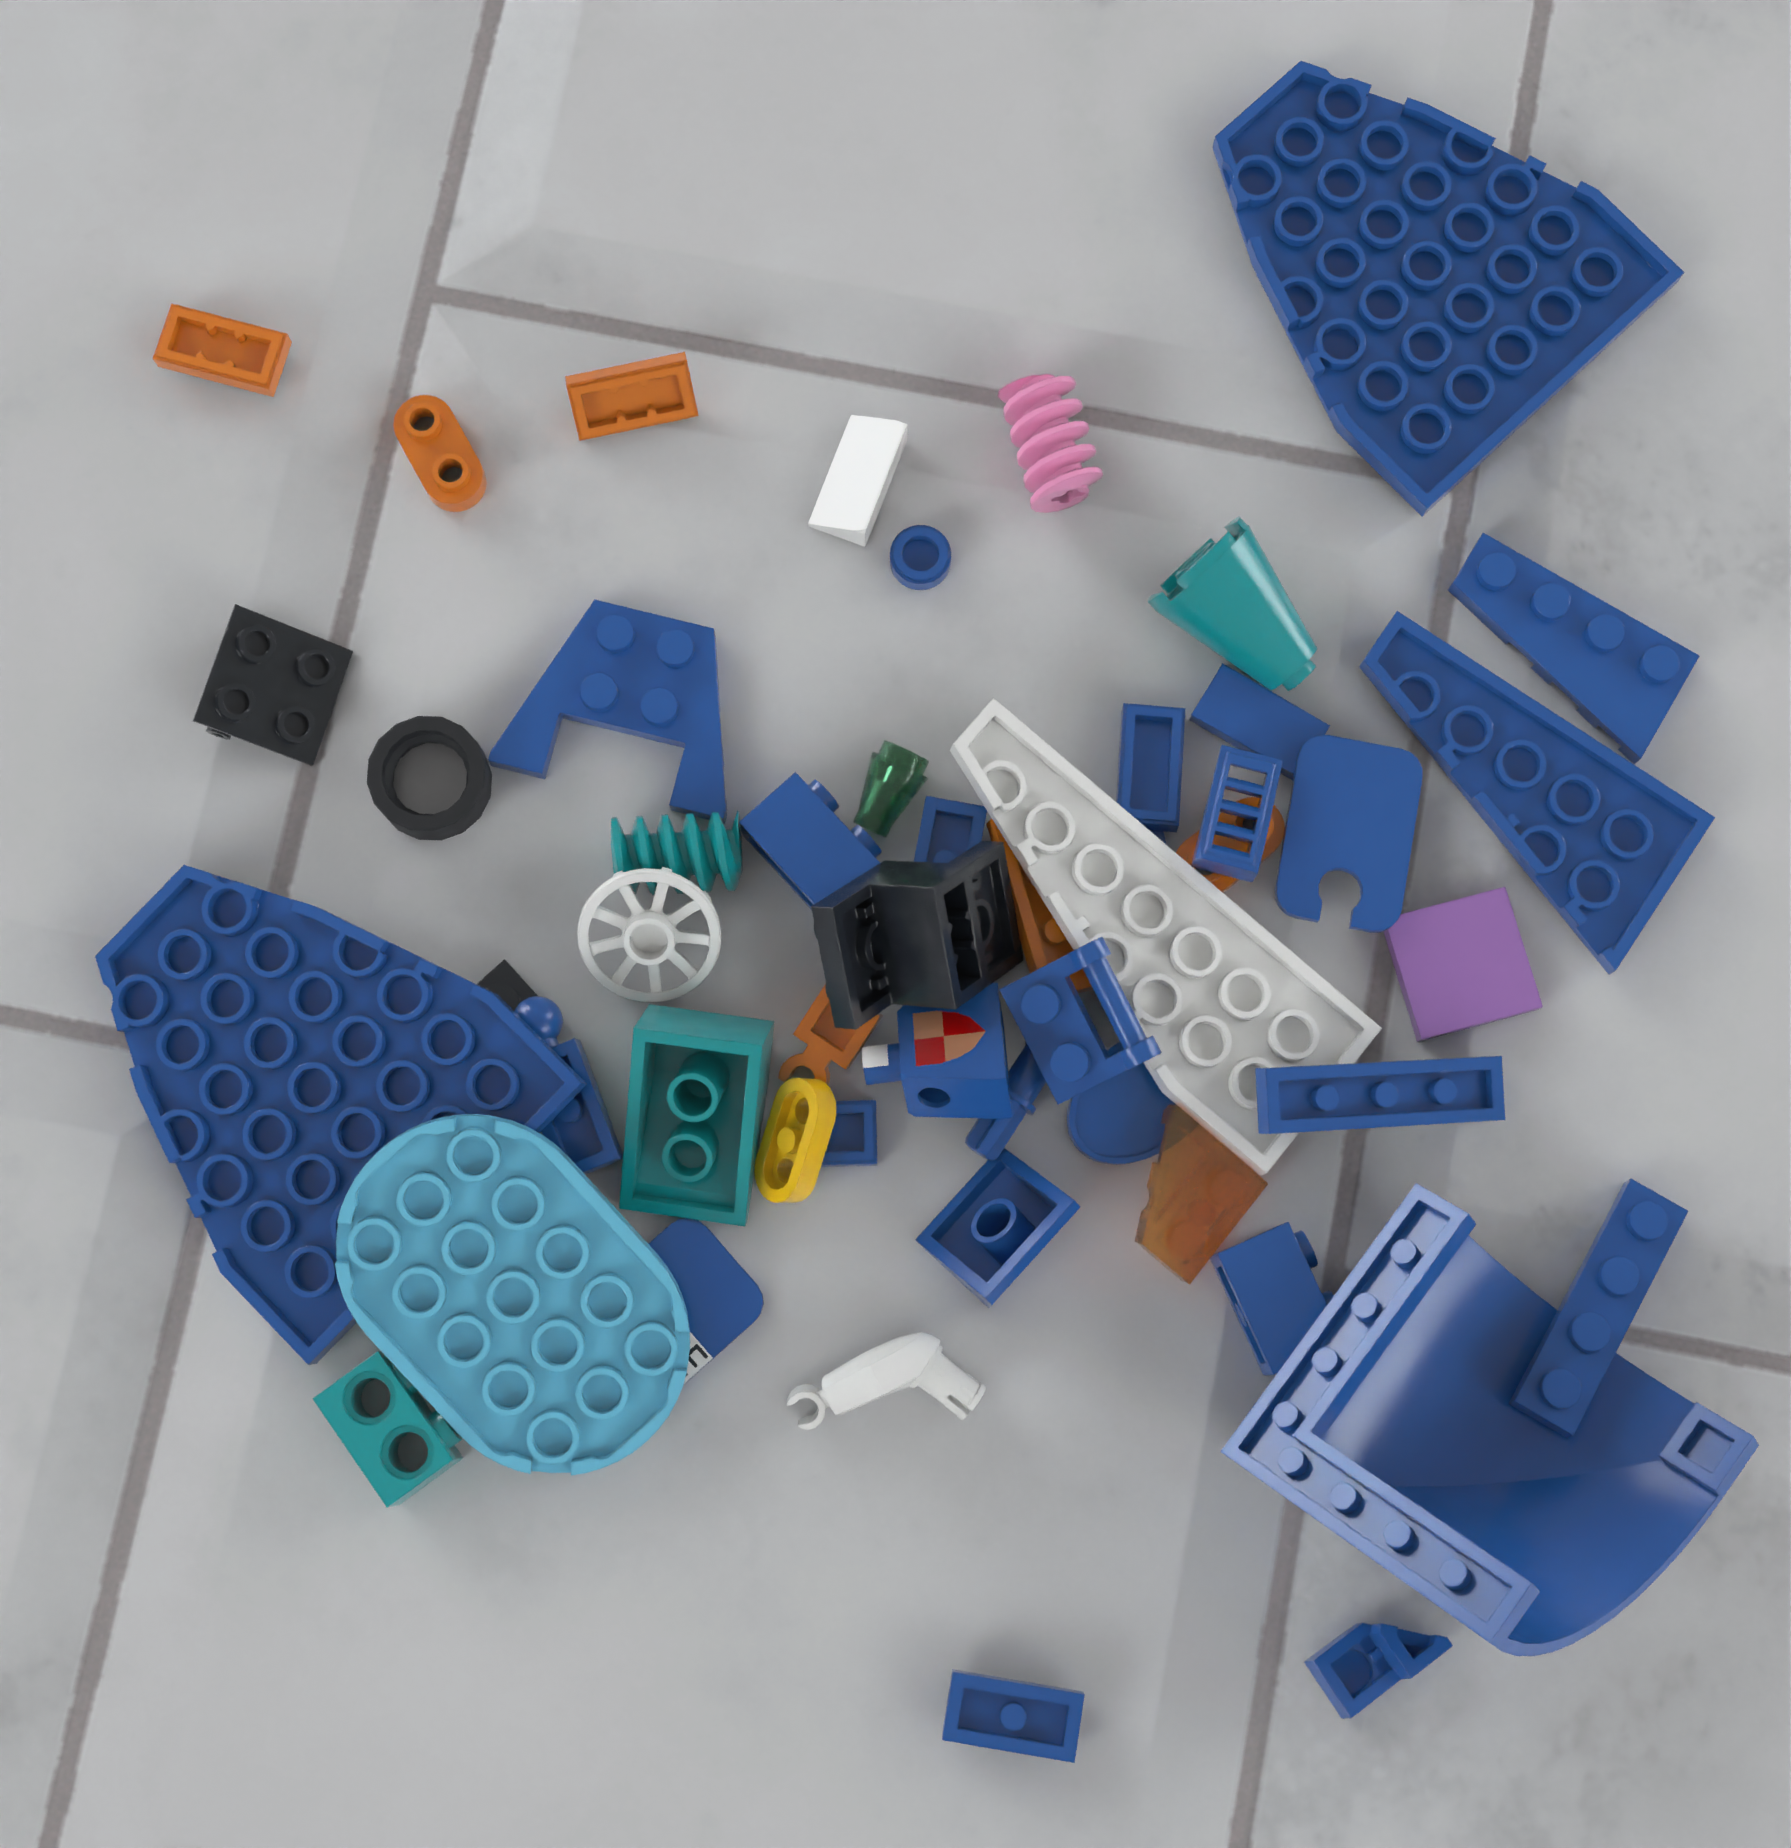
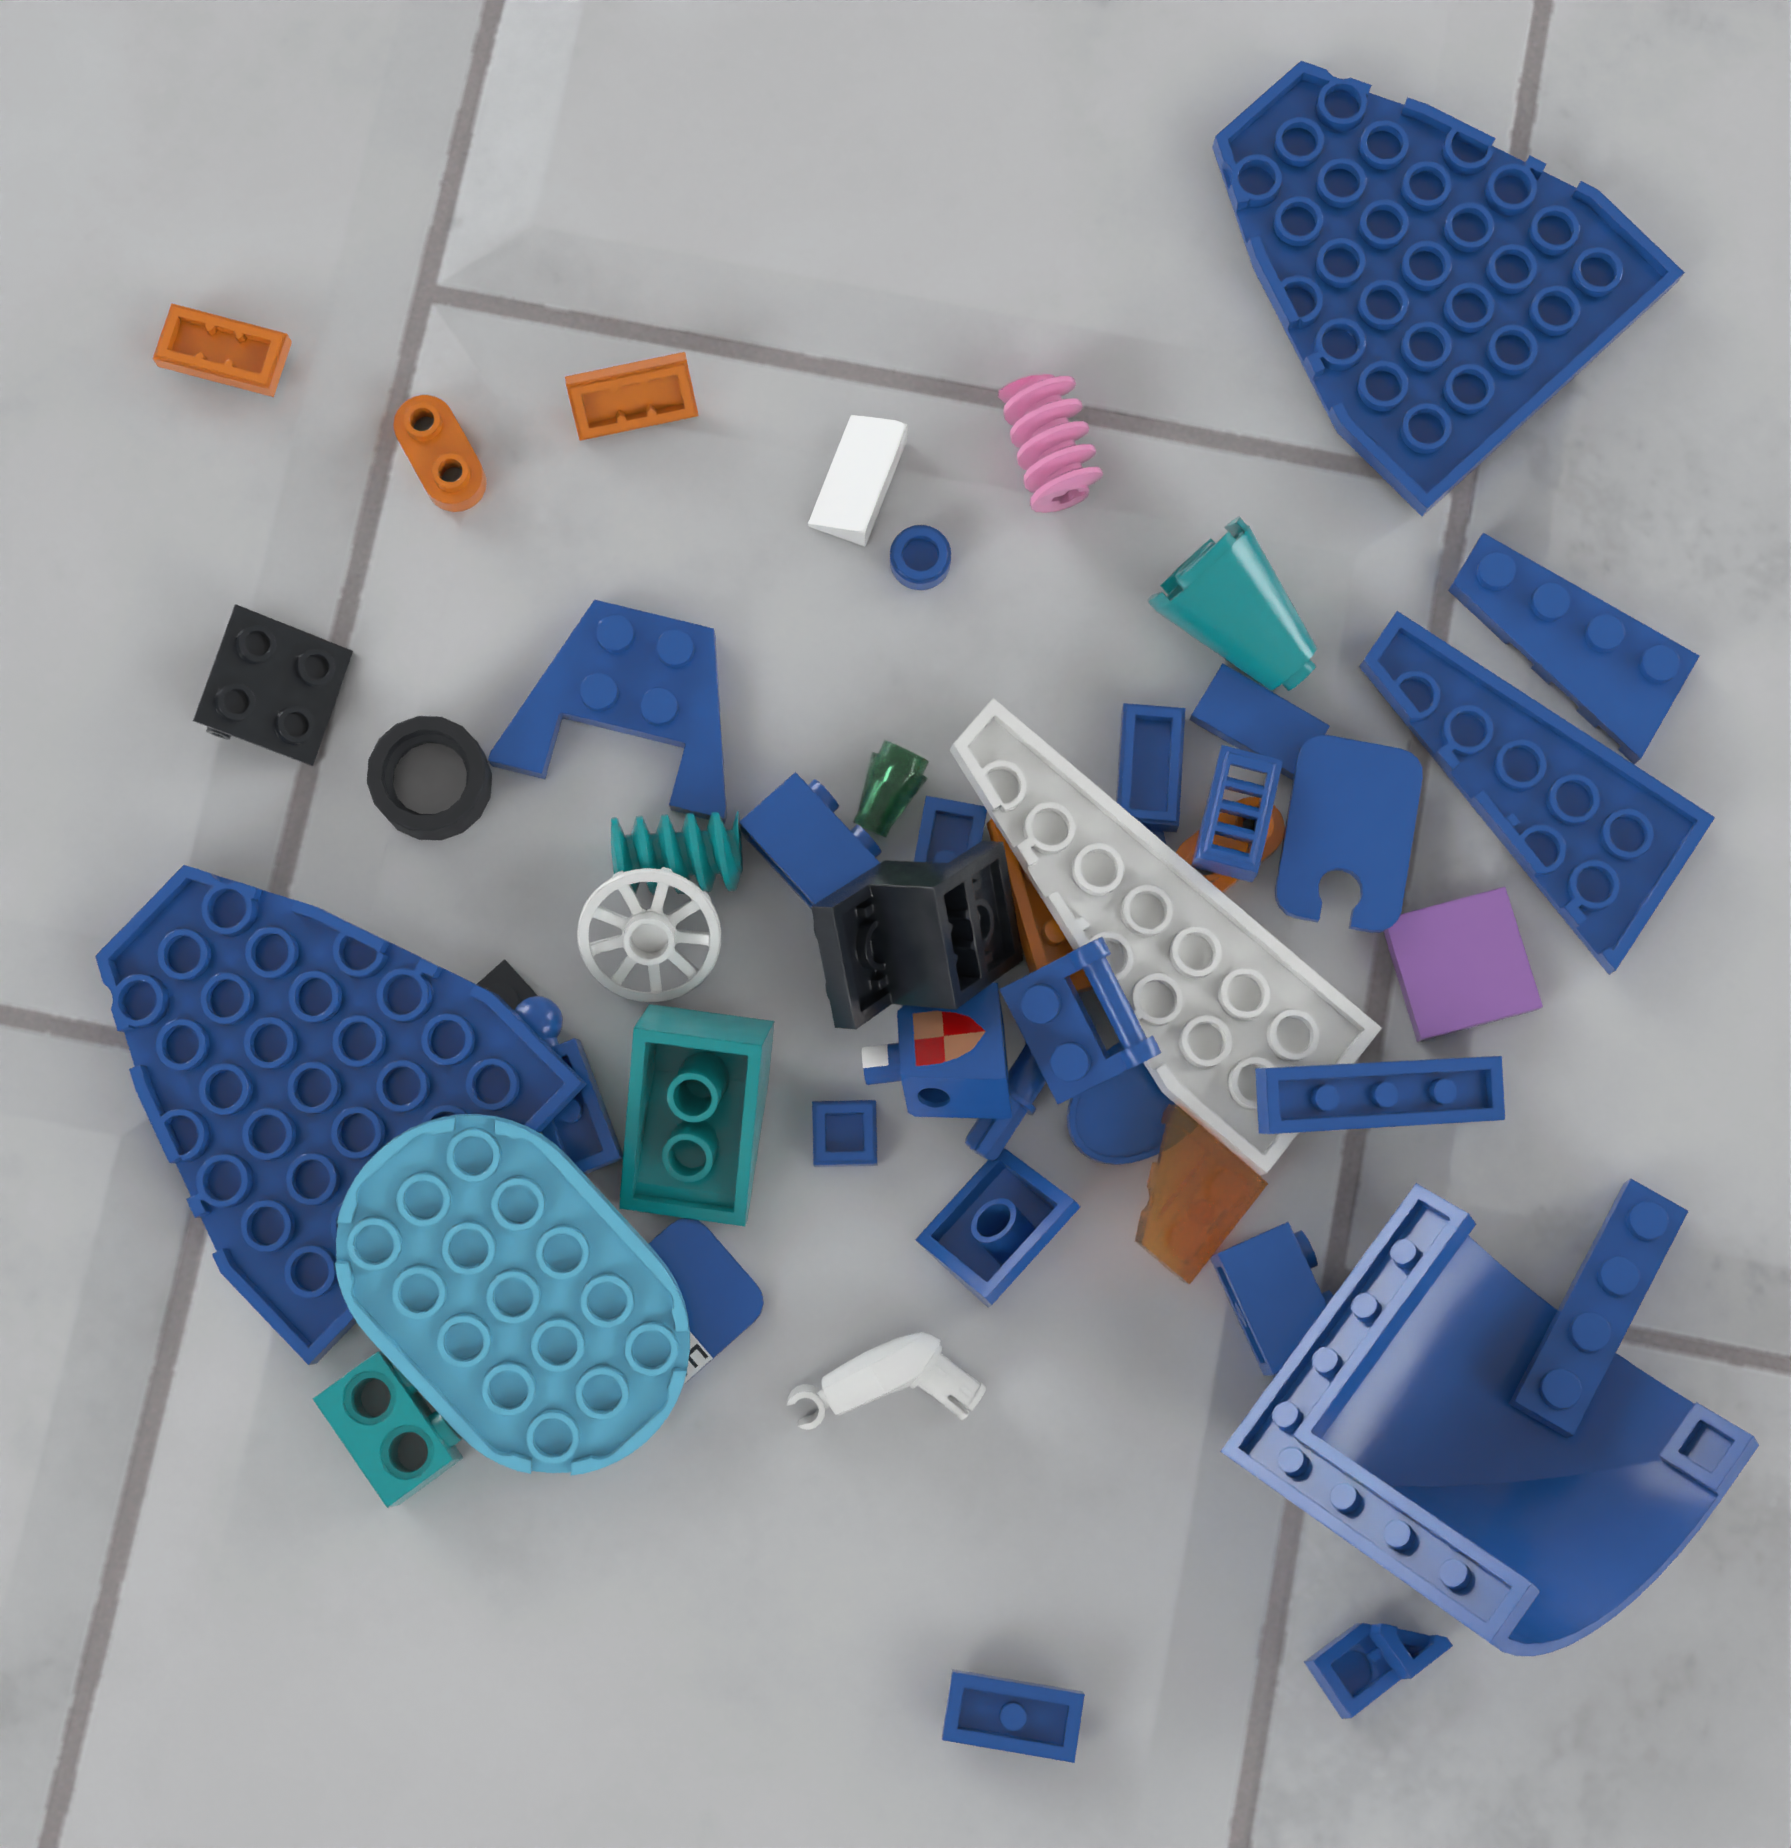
yellow plate [754,1078,836,1203] -> none
orange plate [778,985,883,1085] -> none

